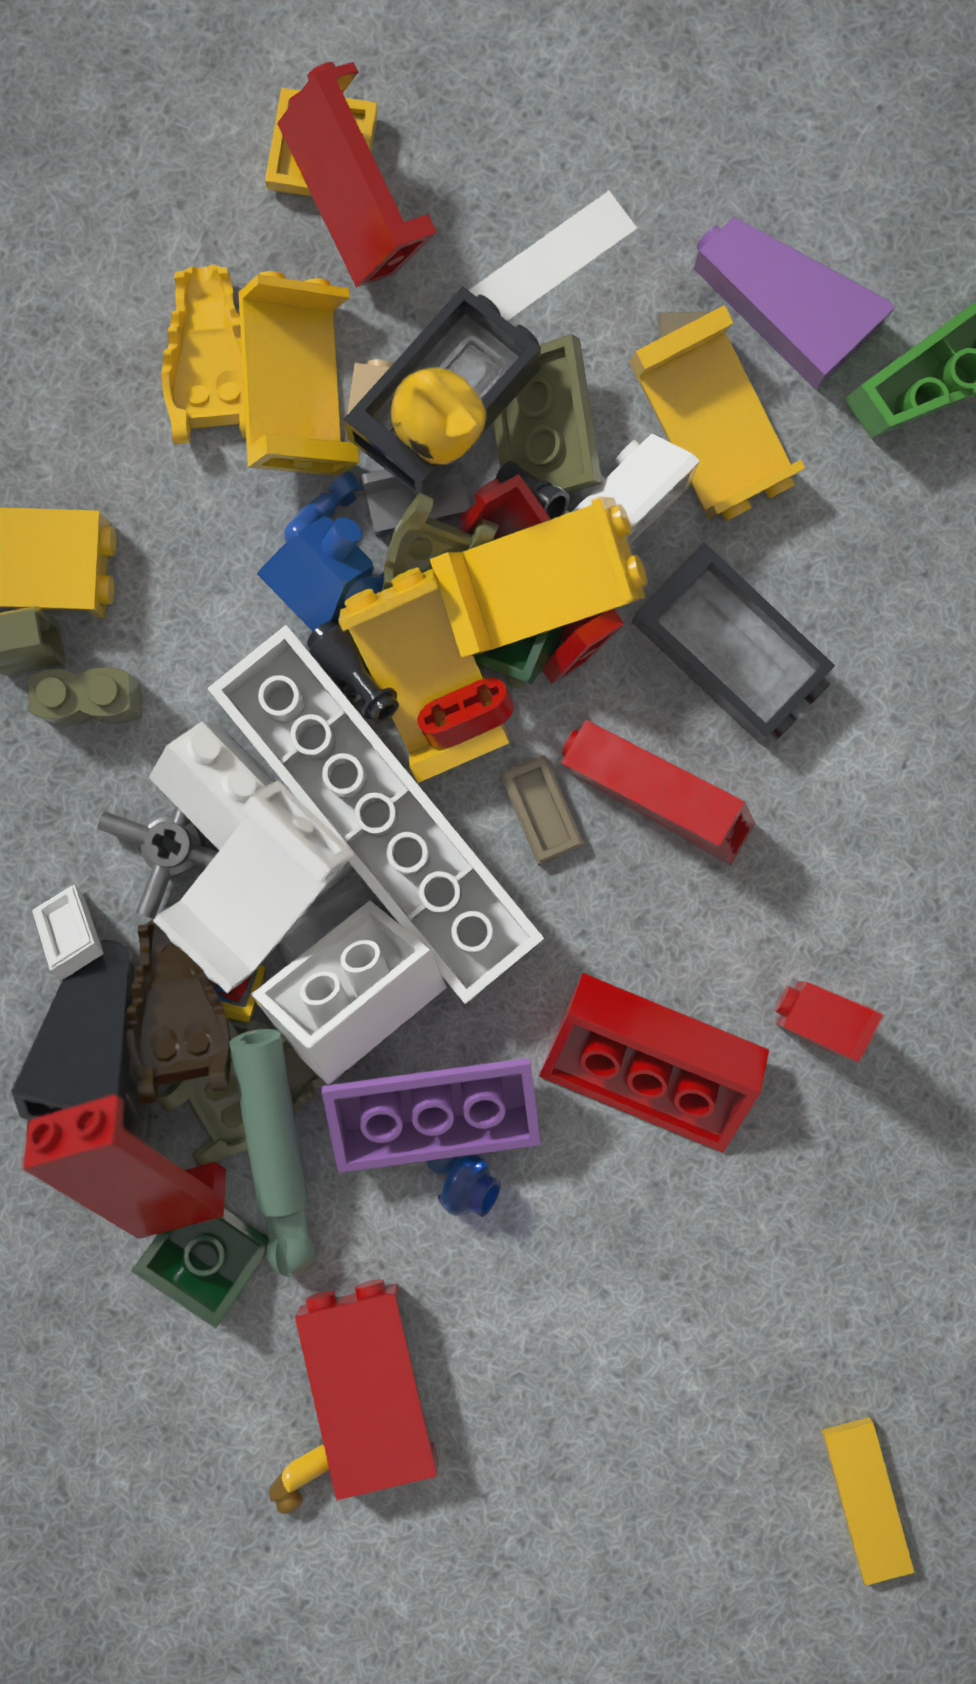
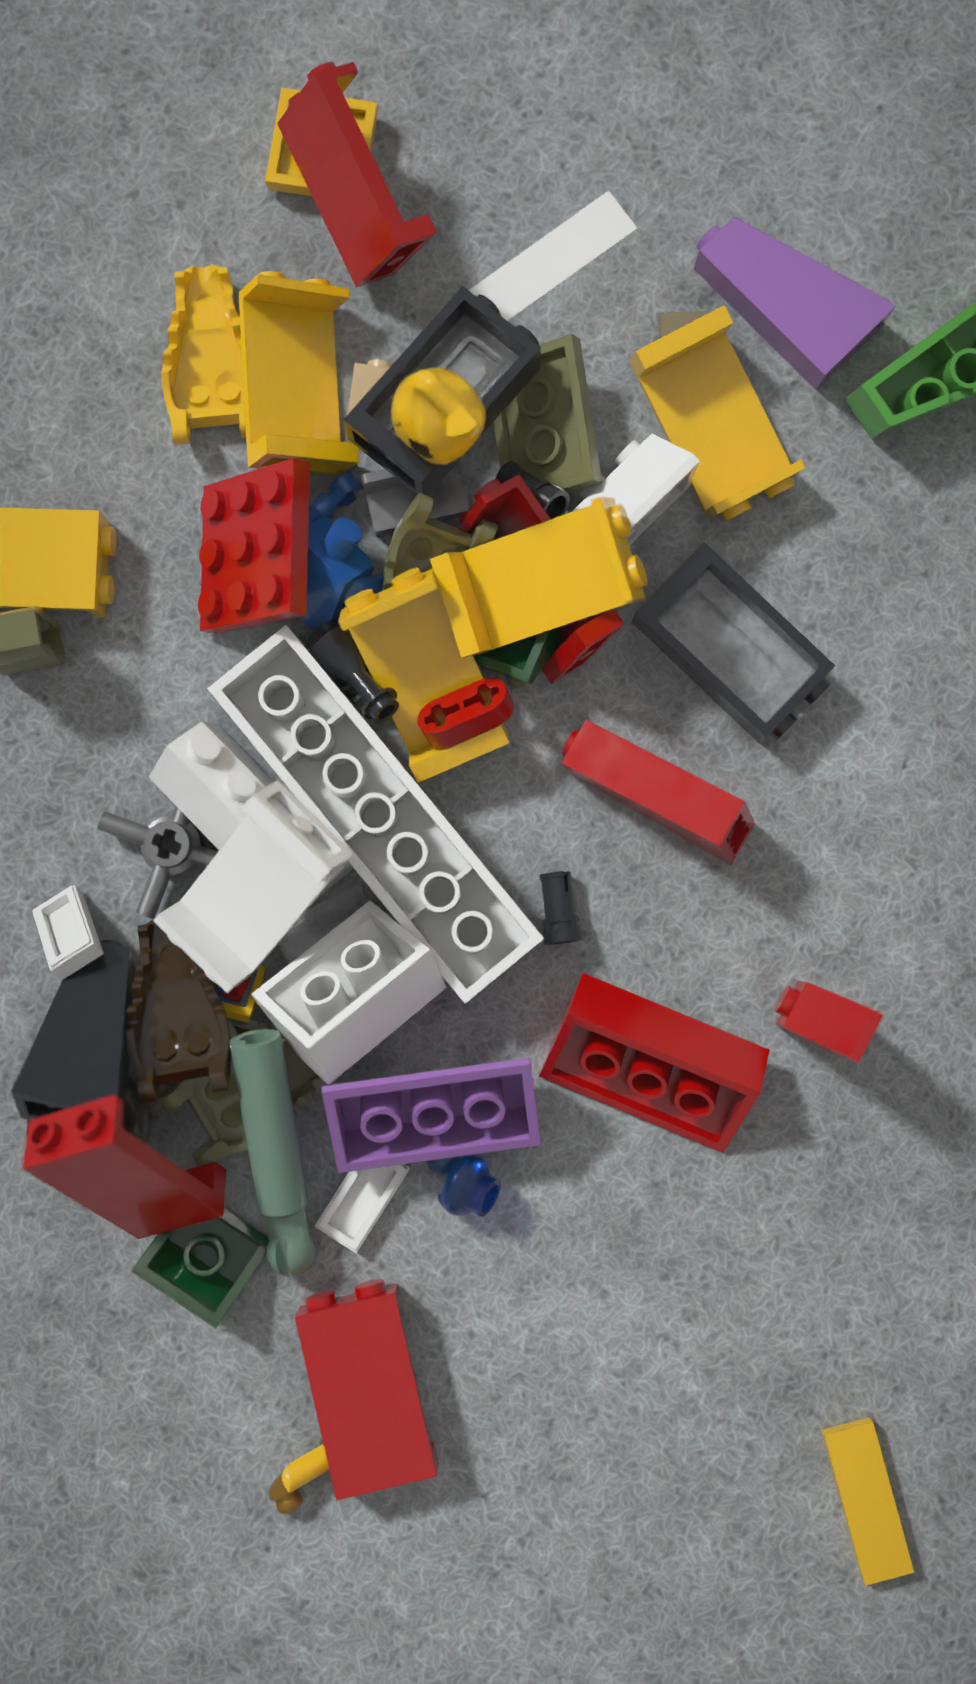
olive brick [28,667,142,726] -> none
dark tan tile [500,754,584,865] -> none
none -> red plate [198,458,310,634]
none -> white tile [314,1164,411,1254]
none -> black pin [539,871,583,945]

